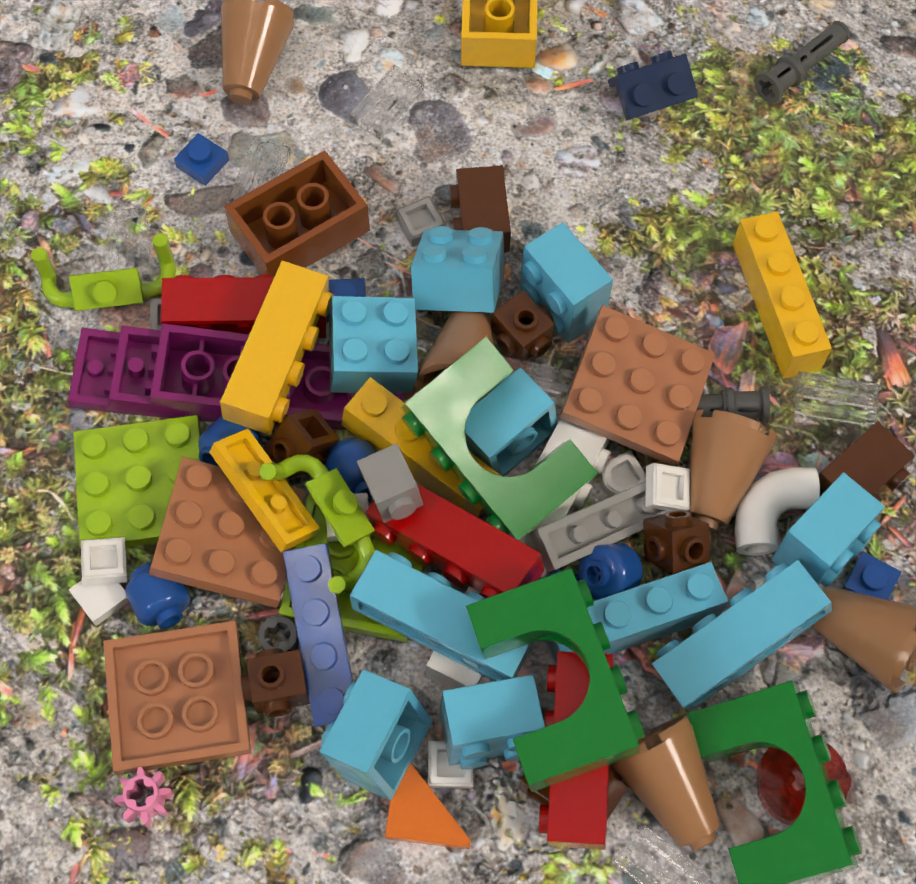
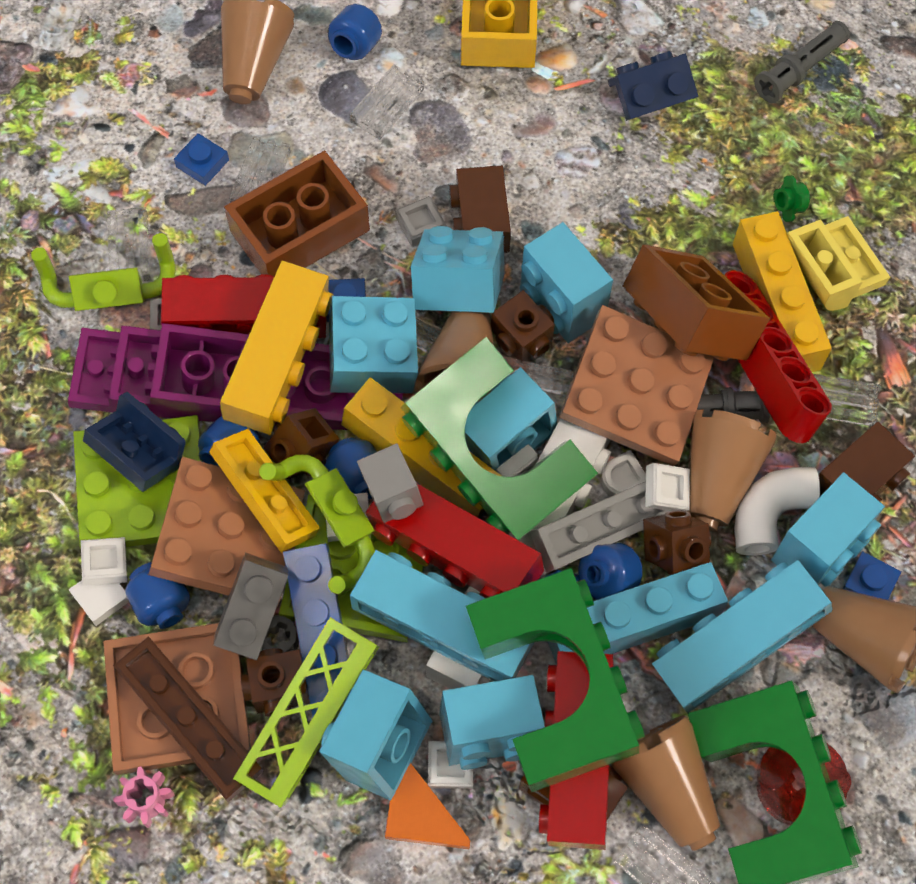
none -> dark blue bracket [83,392,186,492]
none -> reddish brown tile [113,636,264,802]
none -> flat silver brick [213,552,289,660]
none -> lime fence [233,617,379,808]
none -> blue head [327,4,382,60]
none -> white tile [496,444,538,477]
none -> dark orange brick [622,244,770,361]
none -> red beam [725,270,832,444]
none -> green plate [773,175,810,222]
none -> light yellow brick [787,216,890,311]

